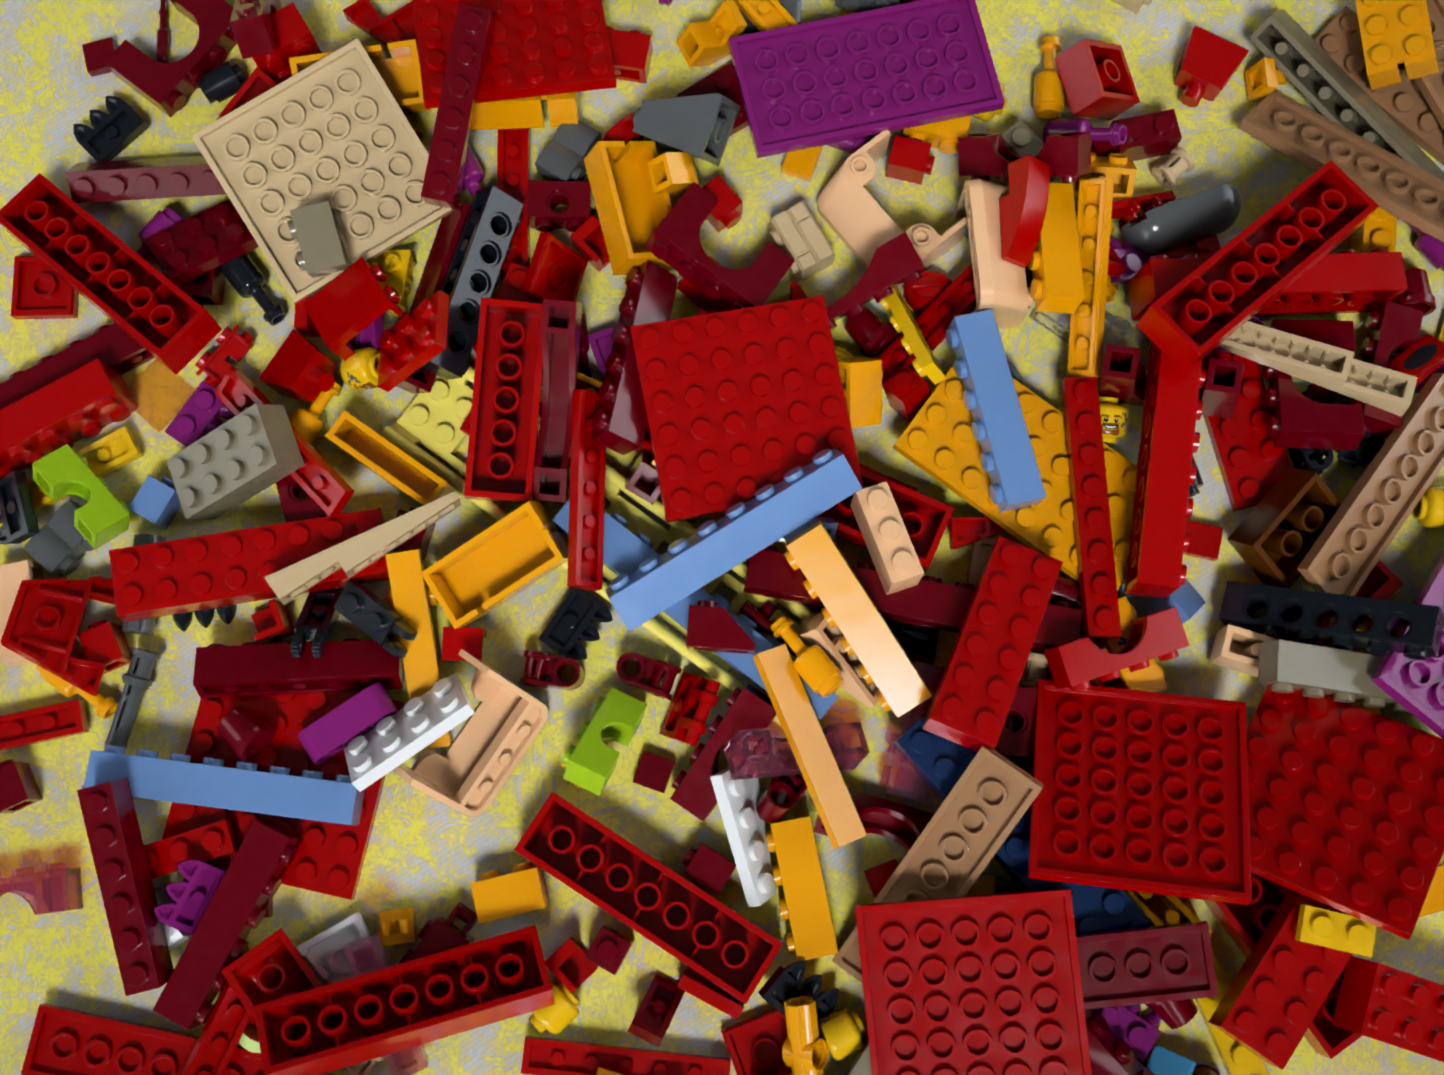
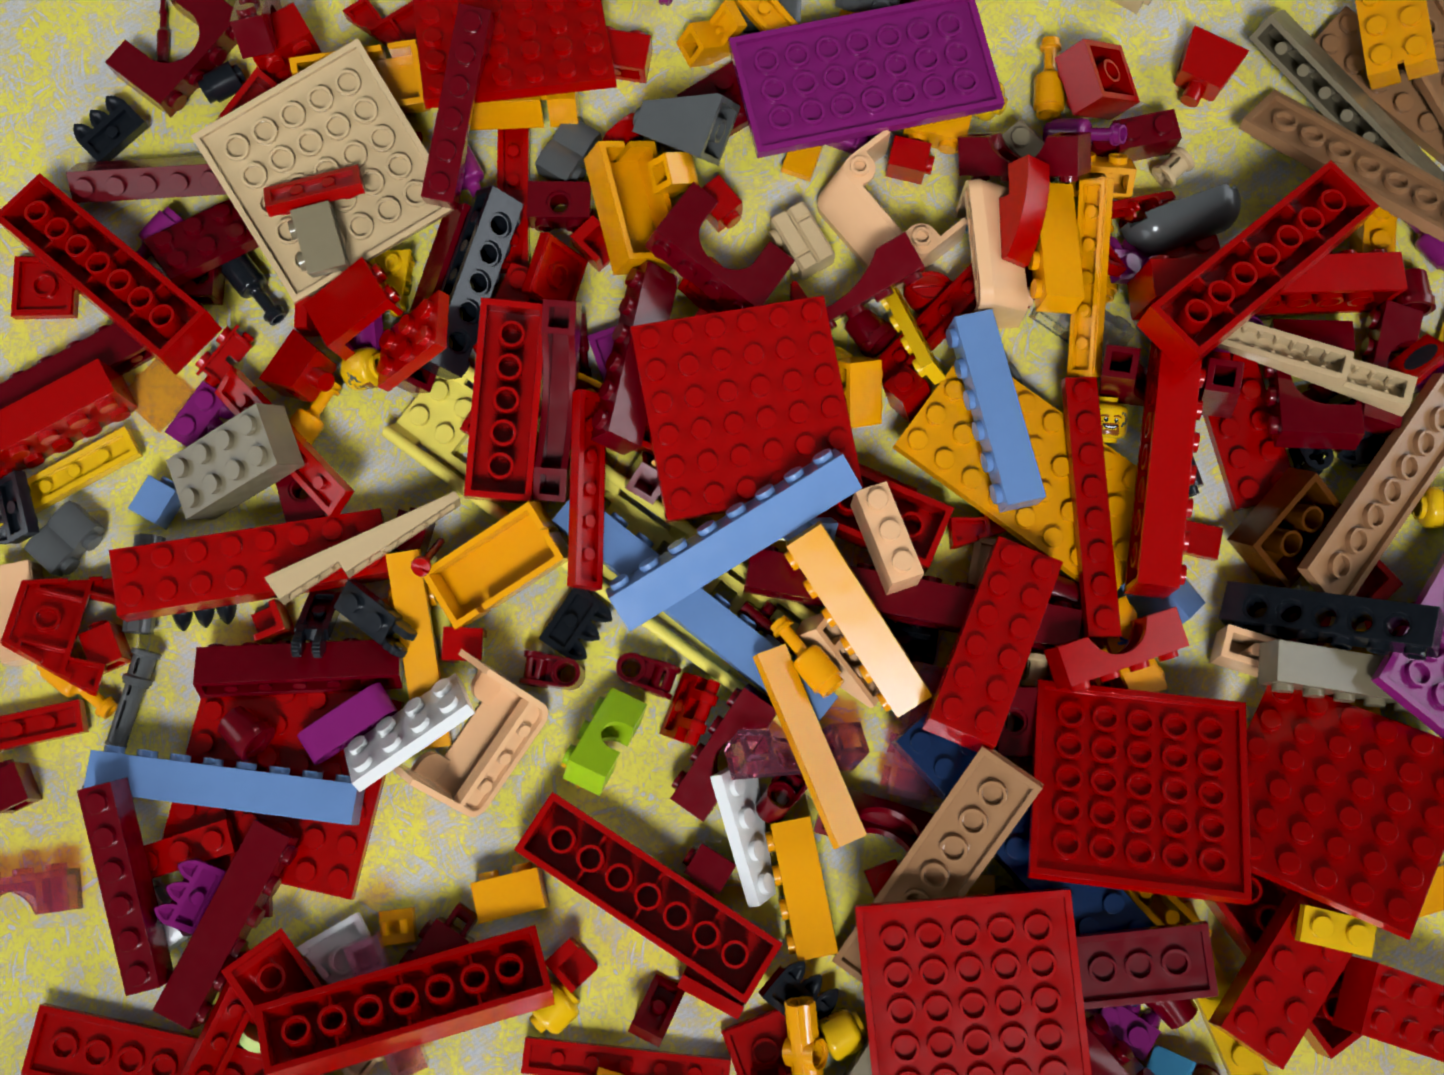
lime arch [32,444,131,550] -> none
dark red tile [82,37,117,77] -> none
light orange brick [325,410,455,506] -> none
dark red brick [585,925,634,975] -> none
dark red tile [633,751,675,794] -> none
dark red slope [686,600,755,655] -> none
light orange tile [1245,57,1286,102] -> none
none -> red plate [263,164,365,217]
none -> red piece [411,538,445,577]

